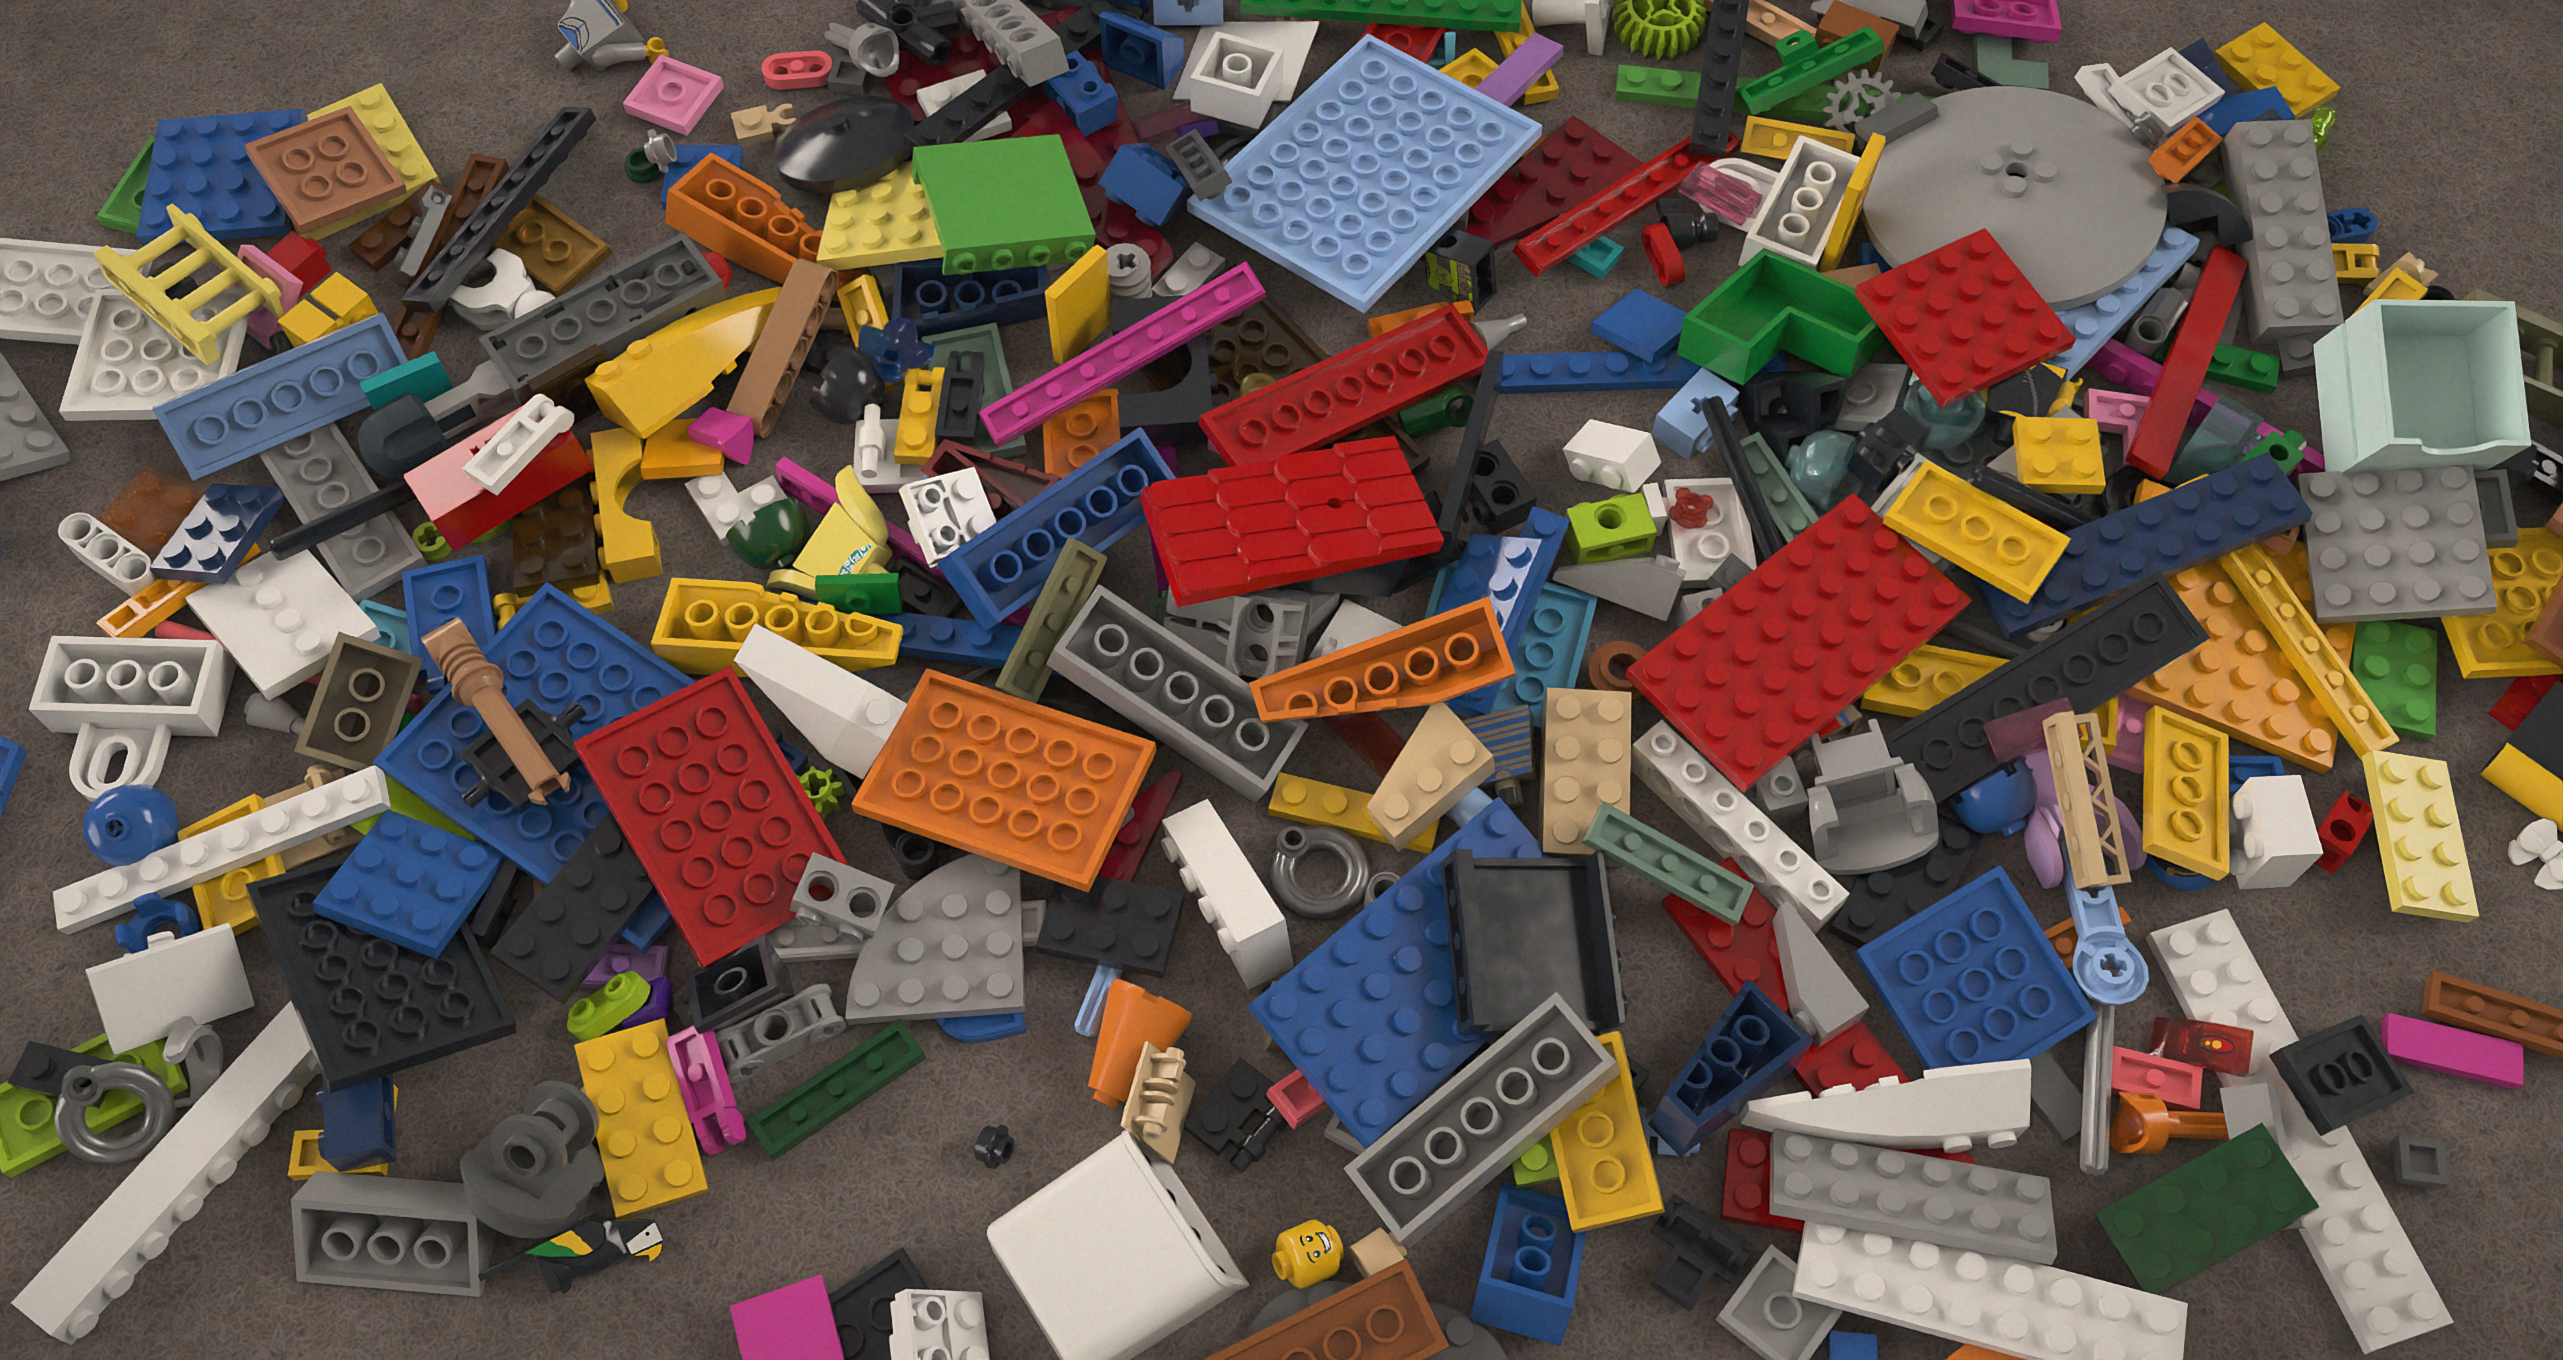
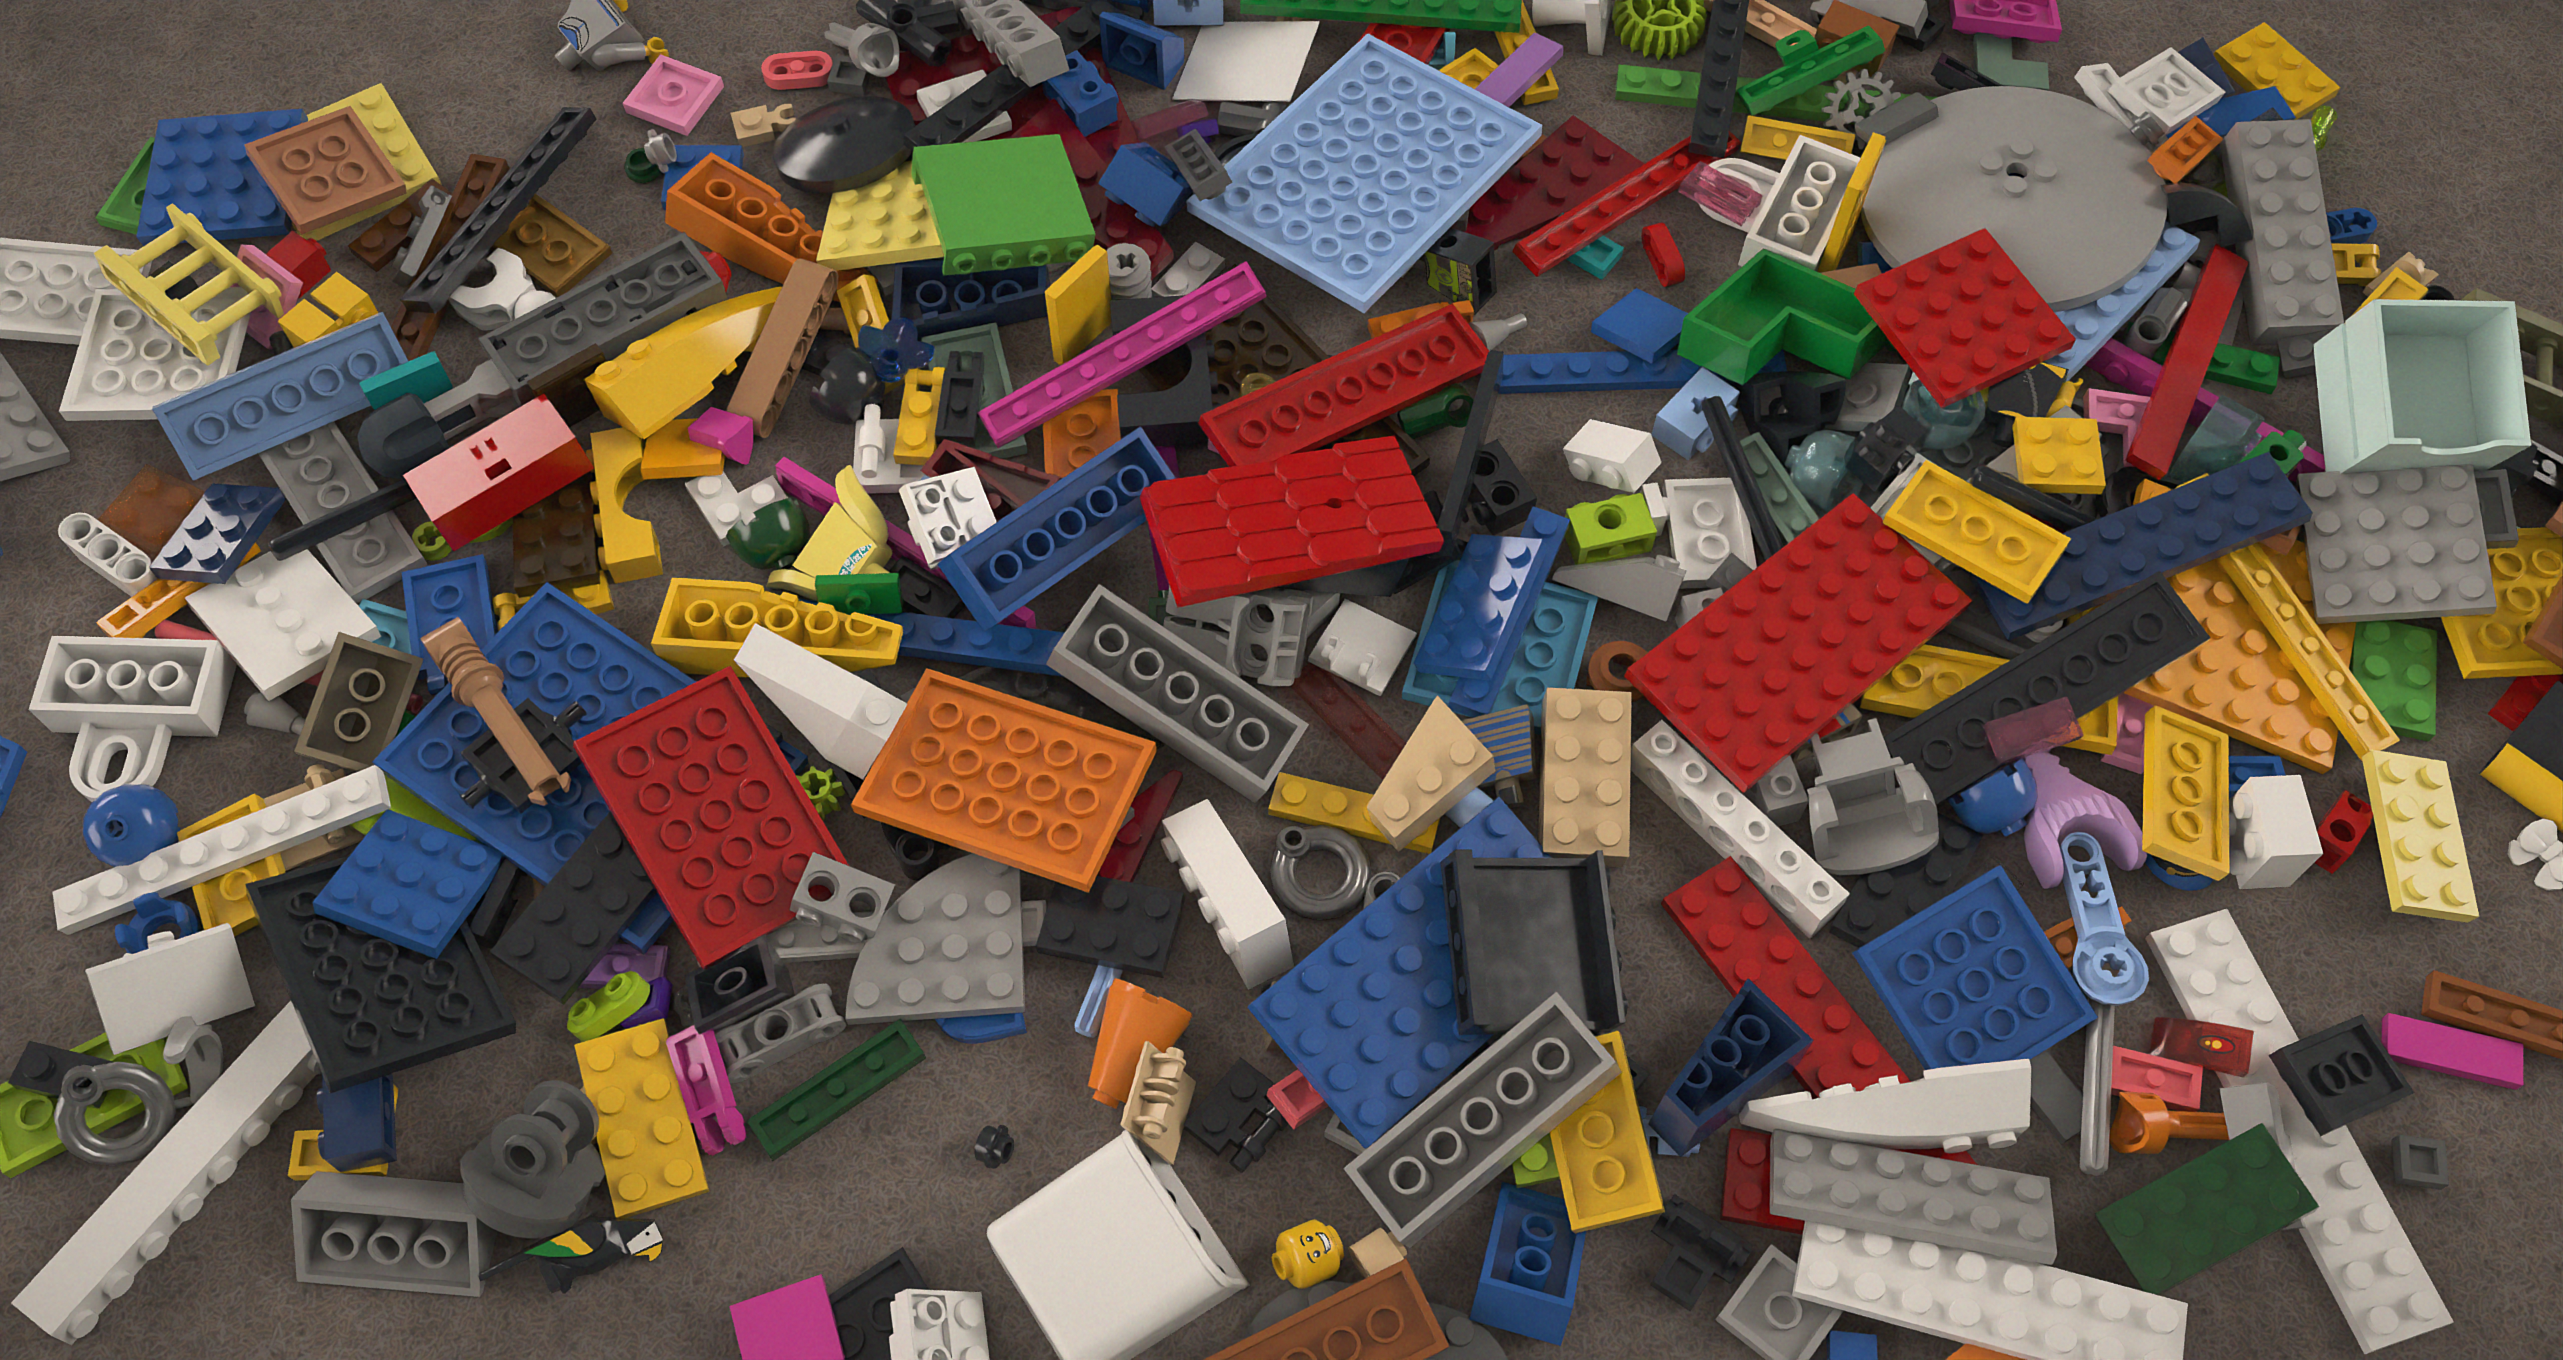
white plate [462,394,574,495] -> none
olive plate [995,538,1108,703] -> none
white brick [1190,31,1284,129] -> none
orange wedge [1249,596,1517,723] -> none
sand green plate [1582,802,1754,925] -> none
black piece [1656,197,1719,248] -> none
clear red plate [1669,488,1714,529] -> none
light grey slope [1772,900,1870,1048] -> none
tan fence [2042,711,2131,890] -> none

